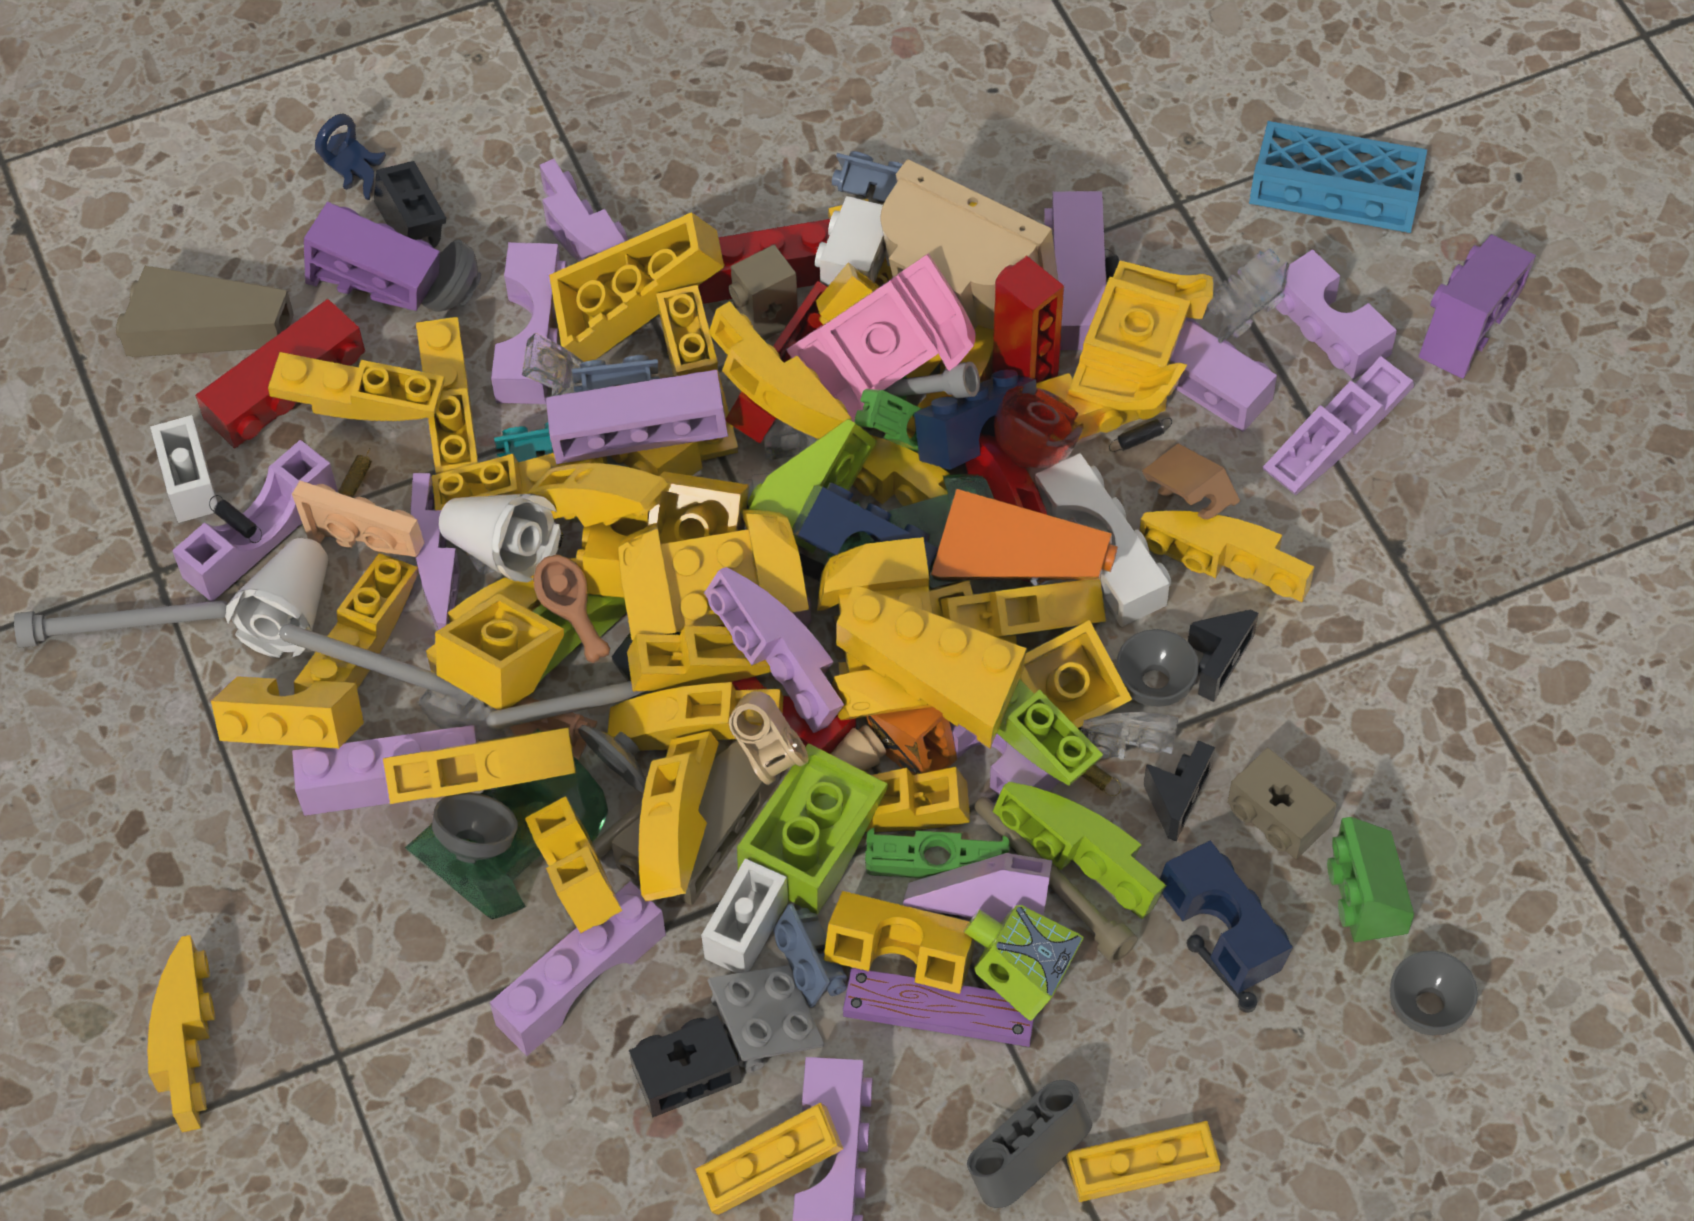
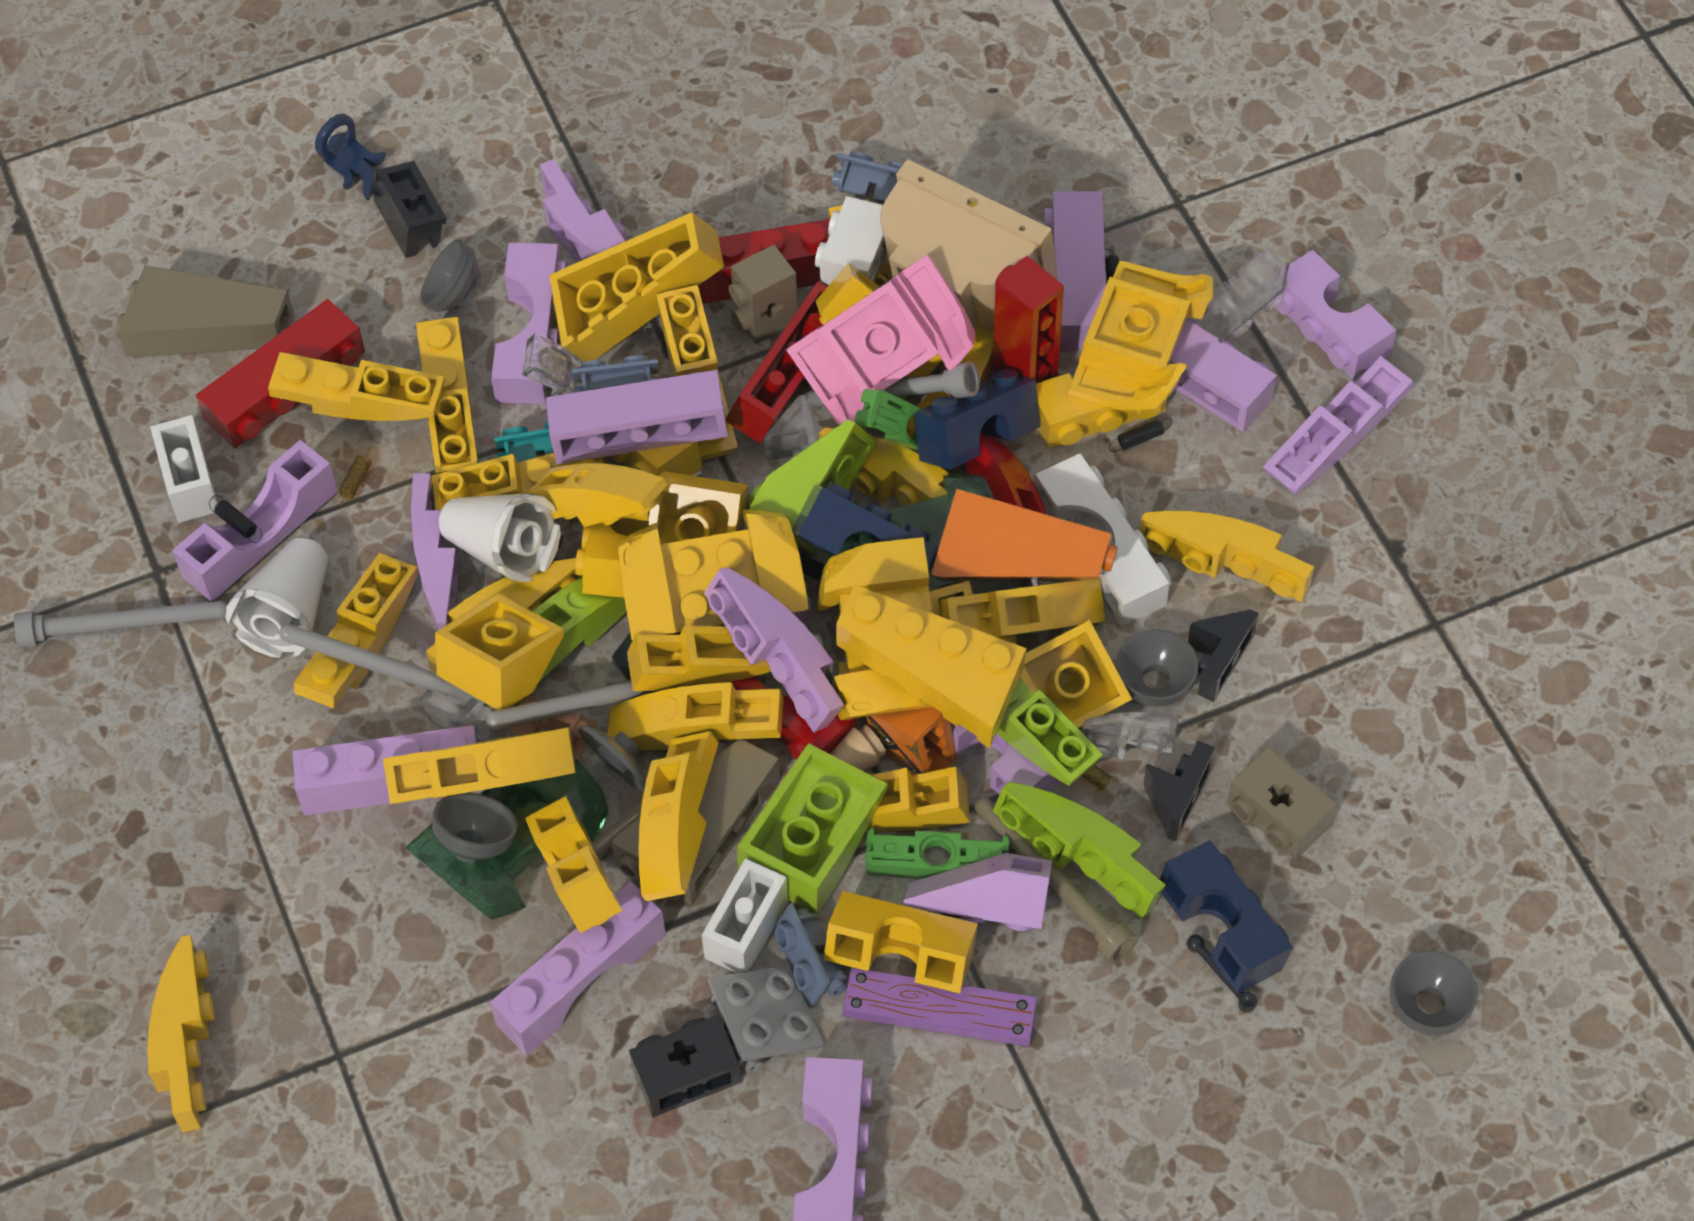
yellow arch [211,676,364,749] -> none
light nougat wing [292,480,424,557] -> none
medium lavender wedge [304,202,440,311] -> none
nougat piece [533,555,611,663] -> none
yellow tile [695,1103,844,1215] -> none
yellow slope [708,301,852,439] -> none
tan piece [729,691,809,785] -> none
lime torso [964,905,1084,1021] -> none
dark grey beam [967,1080,1092,1208] -> none
clear red cylinder [994,386,1084,468] -> none
yellow tile [1066,1121,1221,1202] -> none
medium nougat hinge [1142,443,1240,519] -> none
dark azure fence [1249,121,1427,233] -> none
bright green slope [1327,817,1414,942] -> none
medium lavender wedge [1418,234,1536,379] -> none

